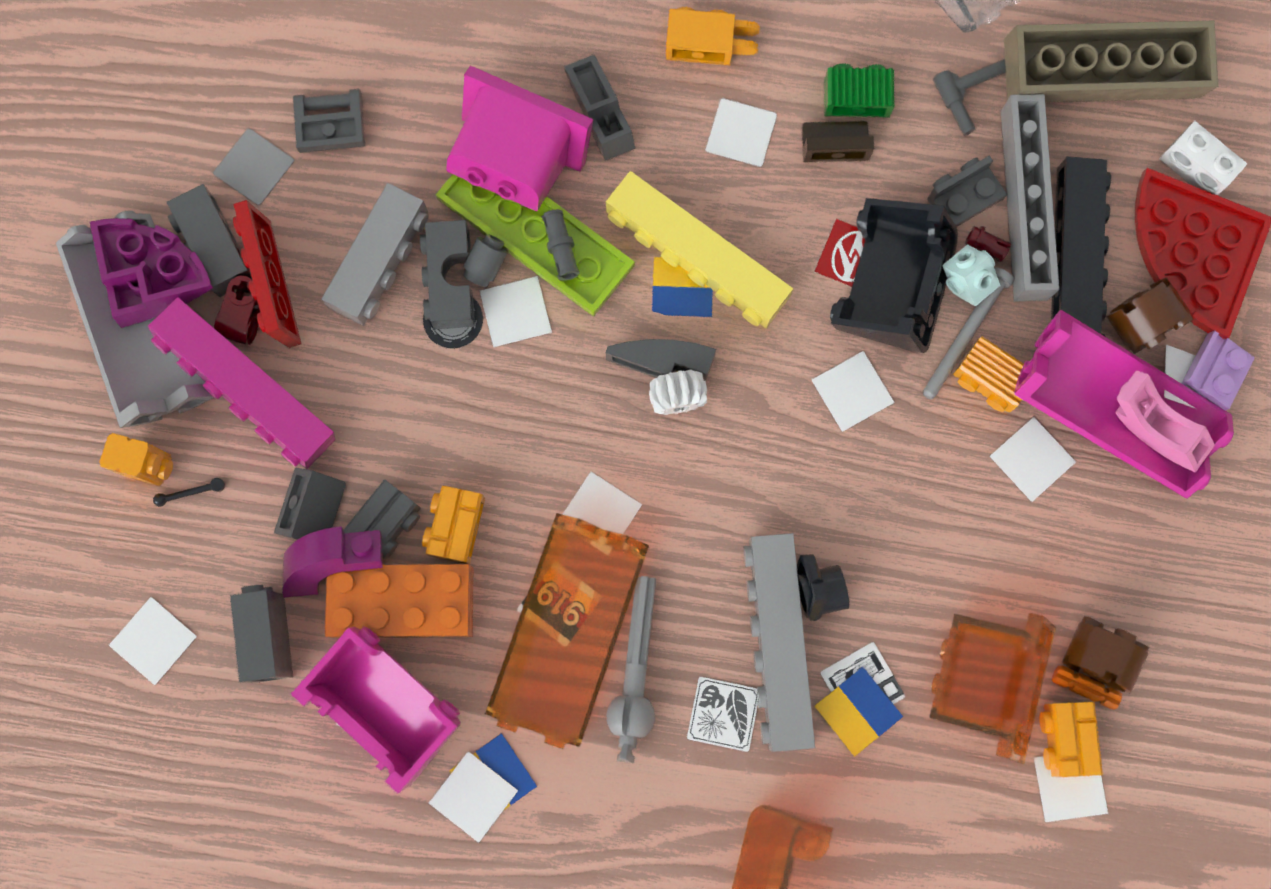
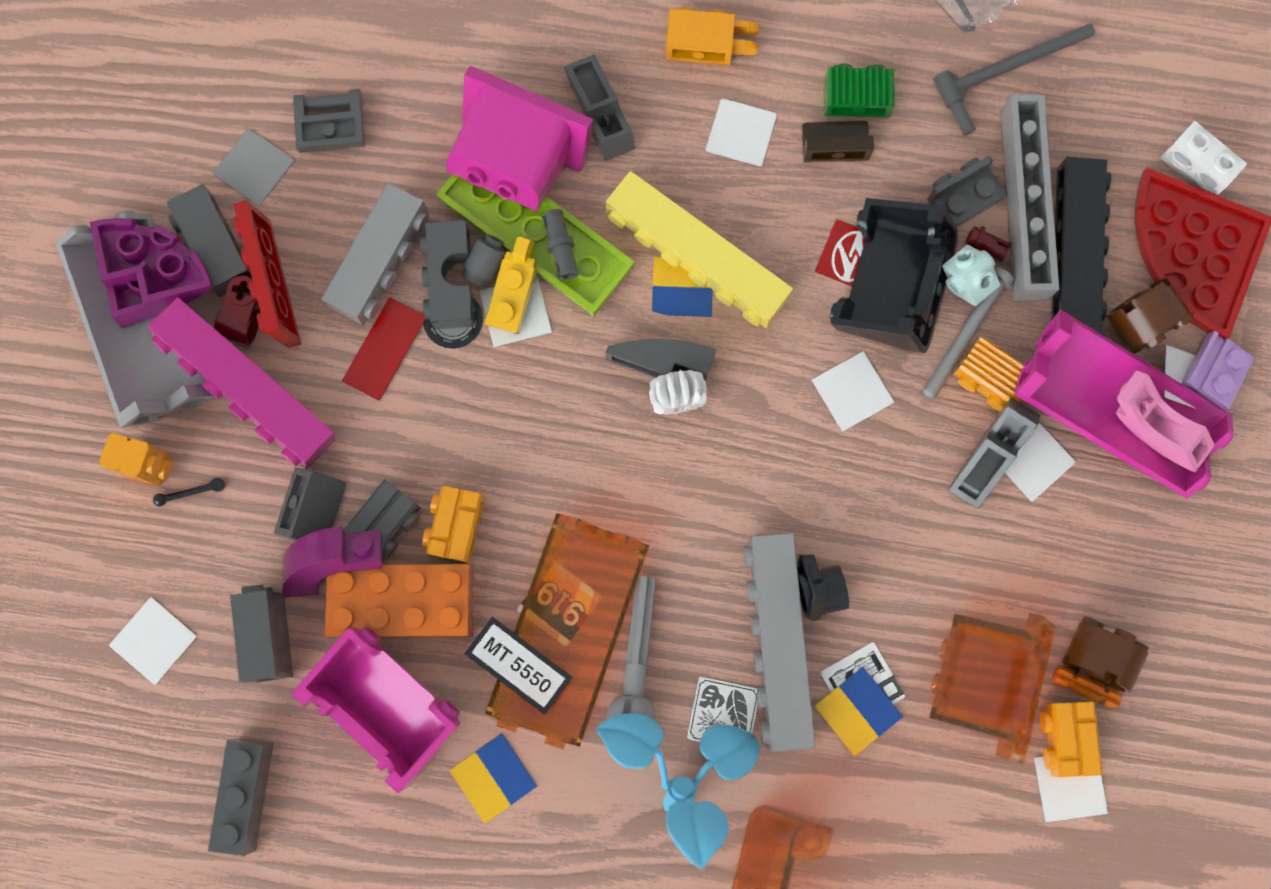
white sticker [429,751,518,843] -> none
white sticker [557,472,642,556] -> none
dark tan brick [1004,20,1218,102] -> none
none -> dark grey brick [208,738,274,856]
none -> red sticker [342,297,425,401]
none -> sticker [464,616,572,715]
none -> yellow hinge [485,236,537,334]
none -> medium azure plant [597,713,760,869]
none -> dark grey slope [949,397,1040,509]

